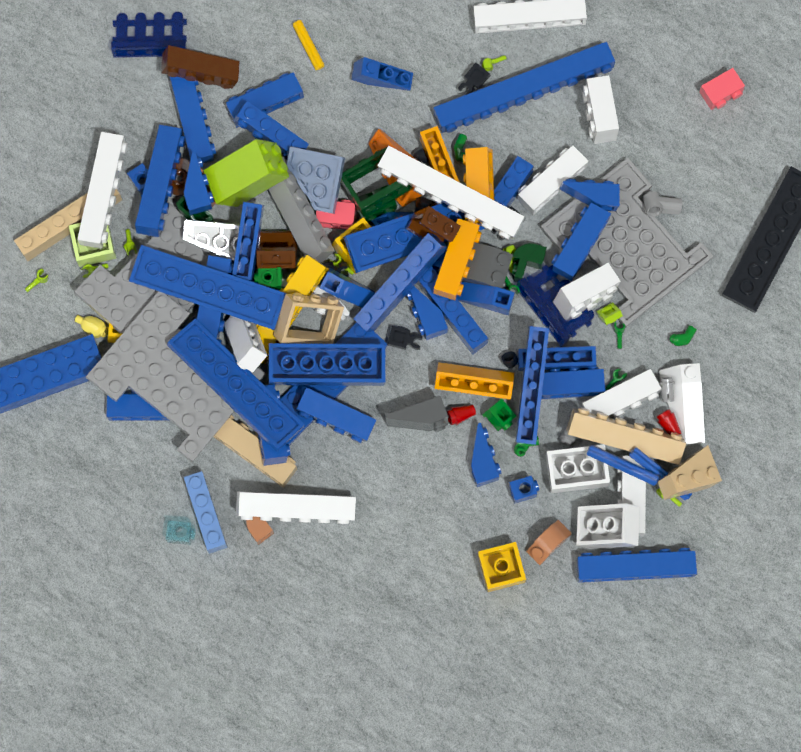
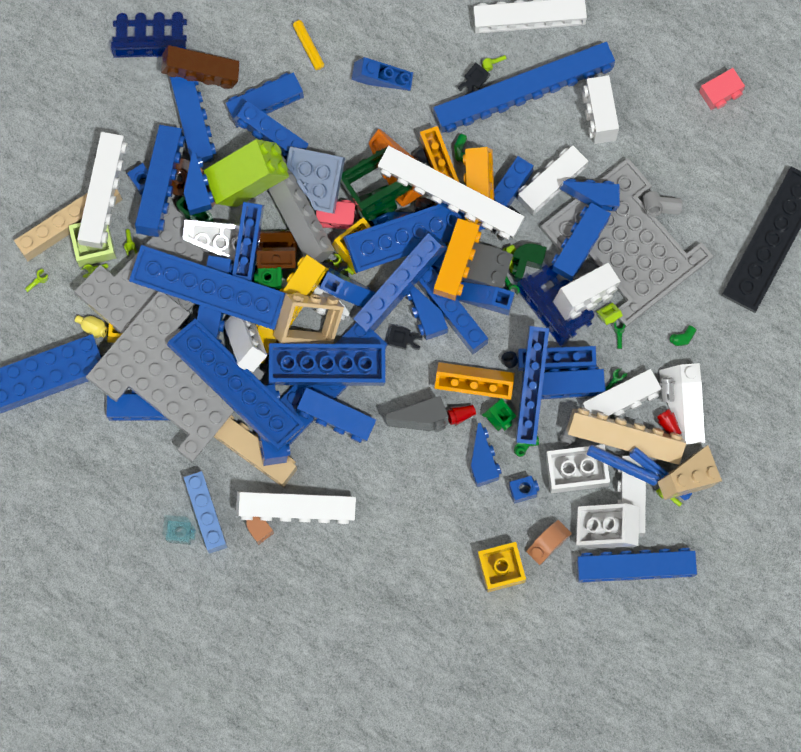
reddish brown panel [406,206,461,242] -> none

